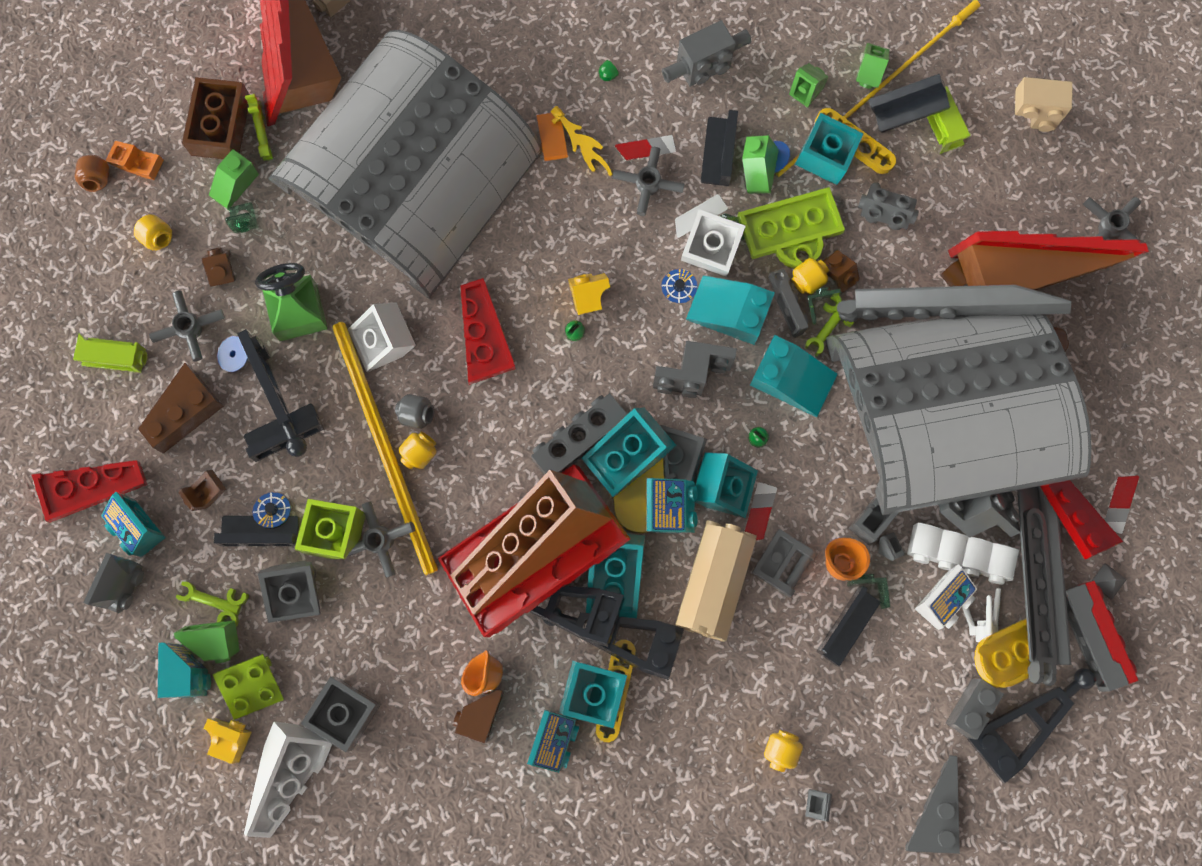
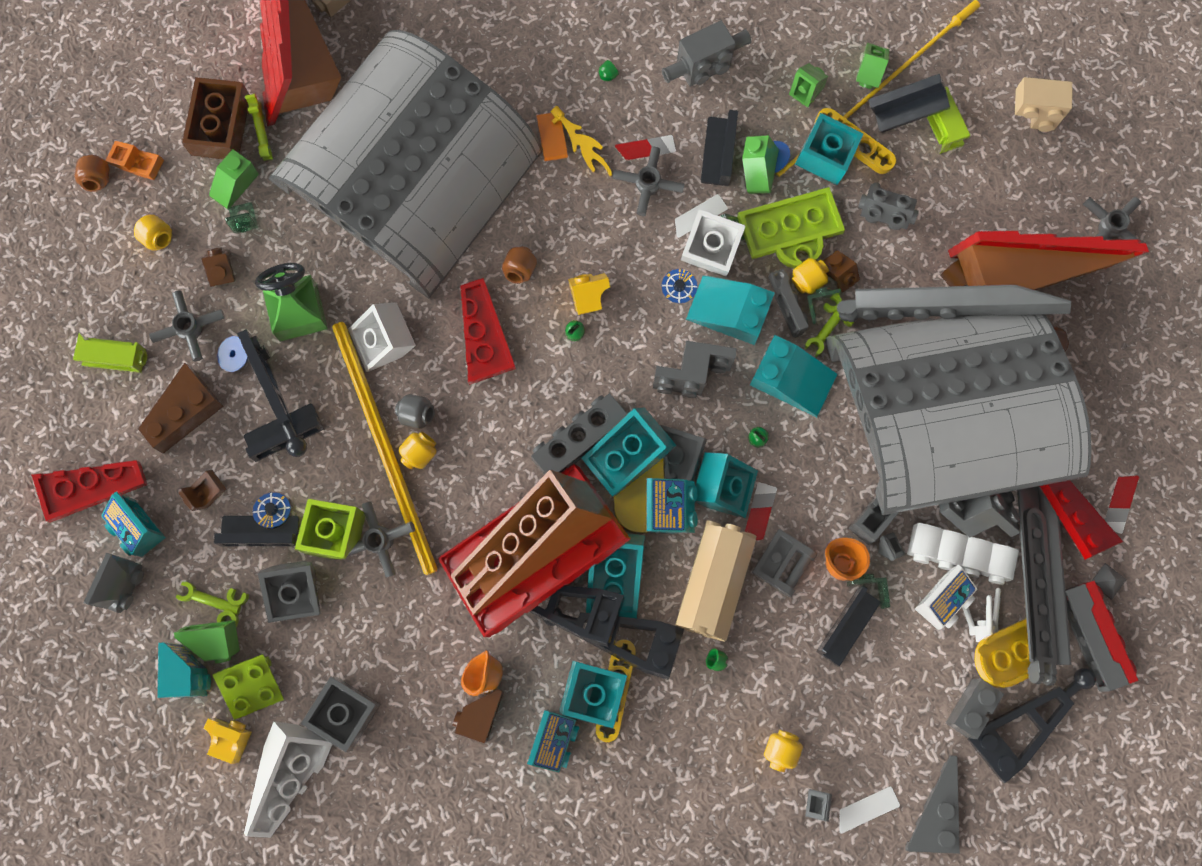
none -> dark orange head [502,246,537,284]
none -> green hinge [706,648,728,671]
none -> white sticker [839,787,900,833]

